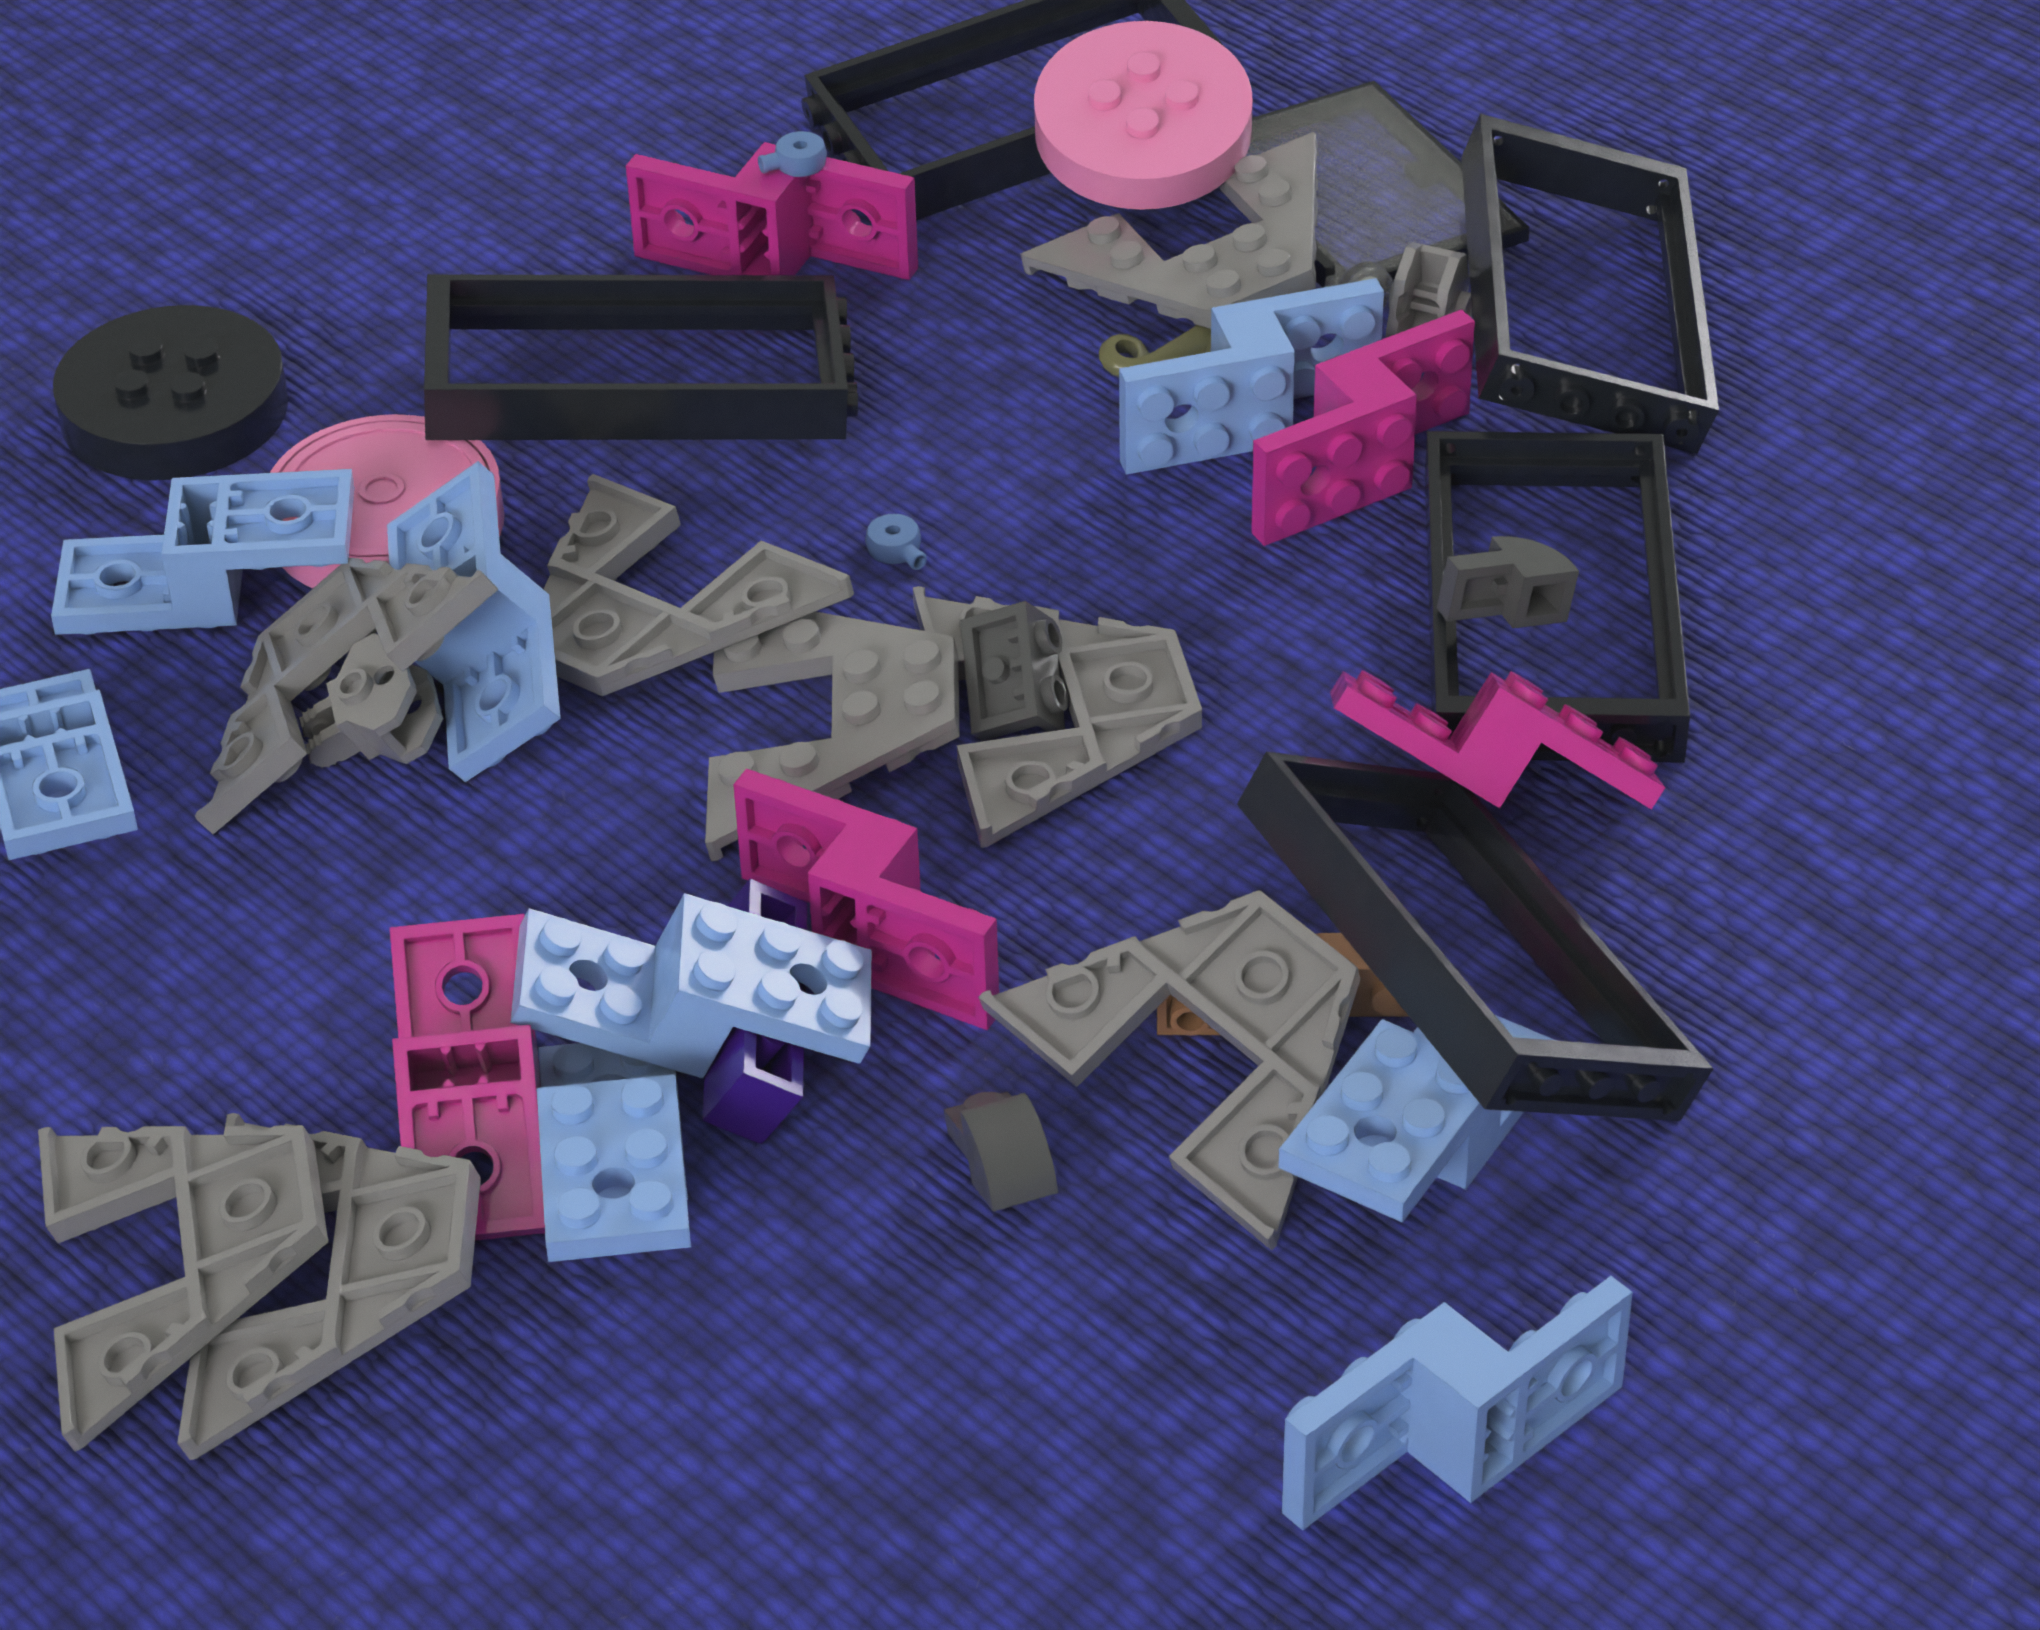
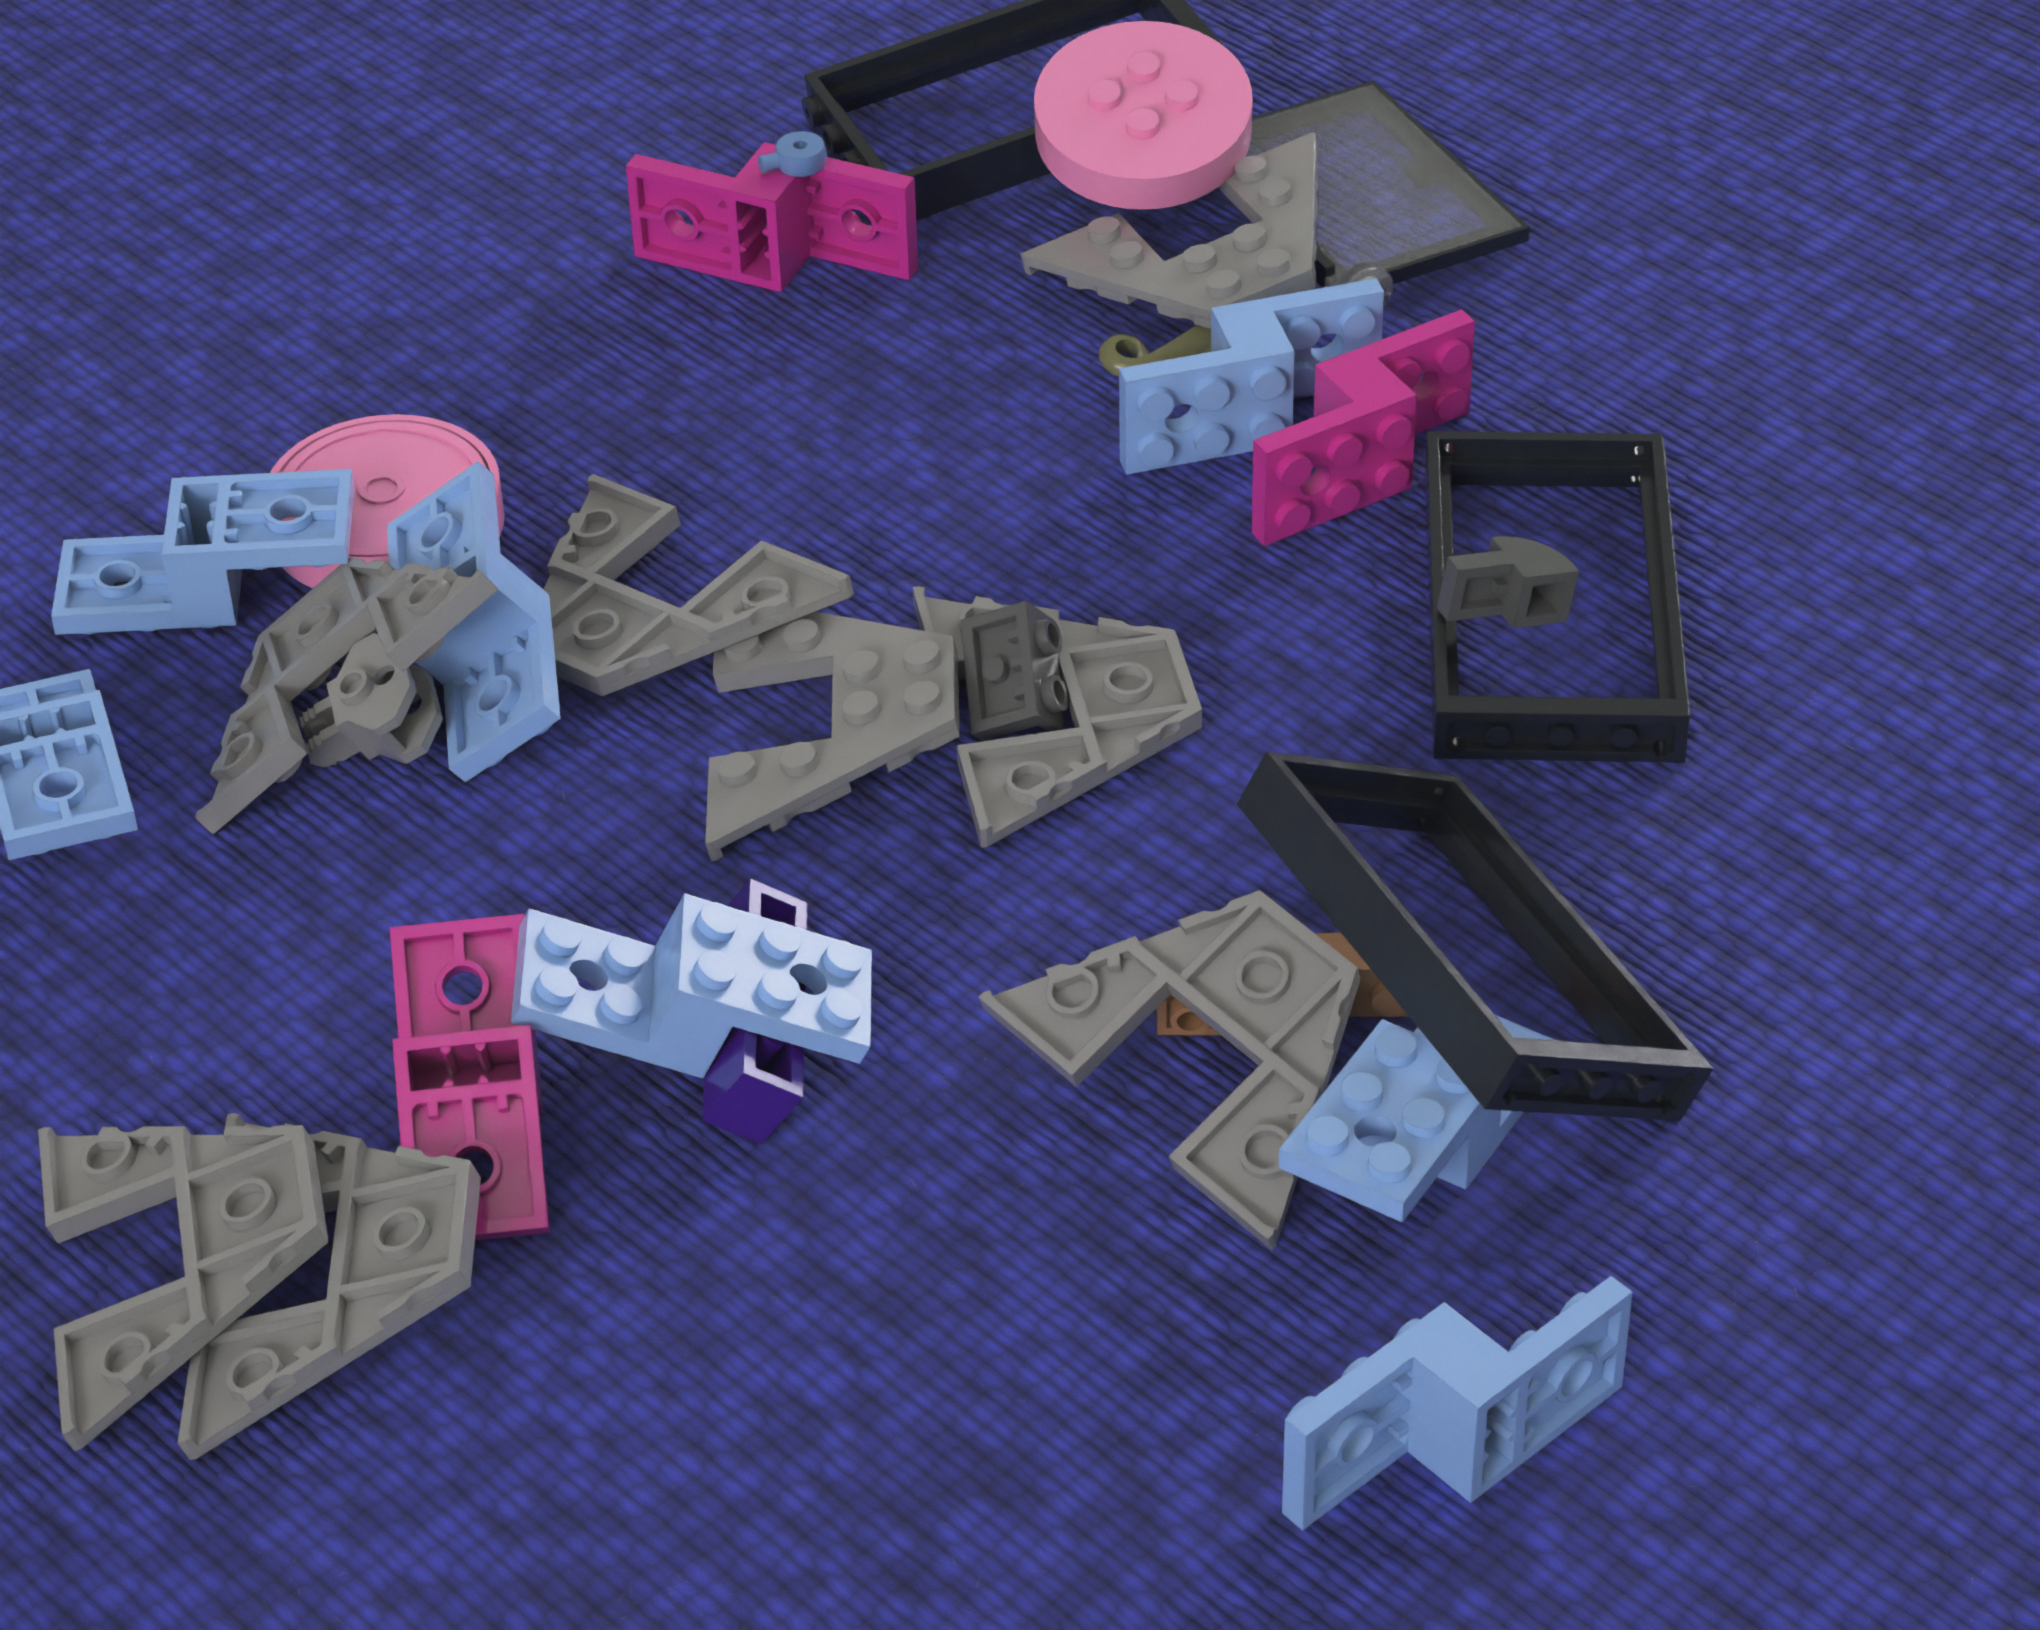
black brick [53,305,288,480] -> none
black door [424,274,858,440] -> none
light blue bracket [537,1043,691,1262] -> none
dark pink bracket [733,768,999,1031] -> none
medium blue piece [865,514,927,570] -> none
dark grey brick [944,1091,1058,1211] -> none
dark pink bracket [1330,670,1665,810] -> none
light grey hinge [1386,242,1472,338] -> none
black door [1461,114,1719,454] -> none

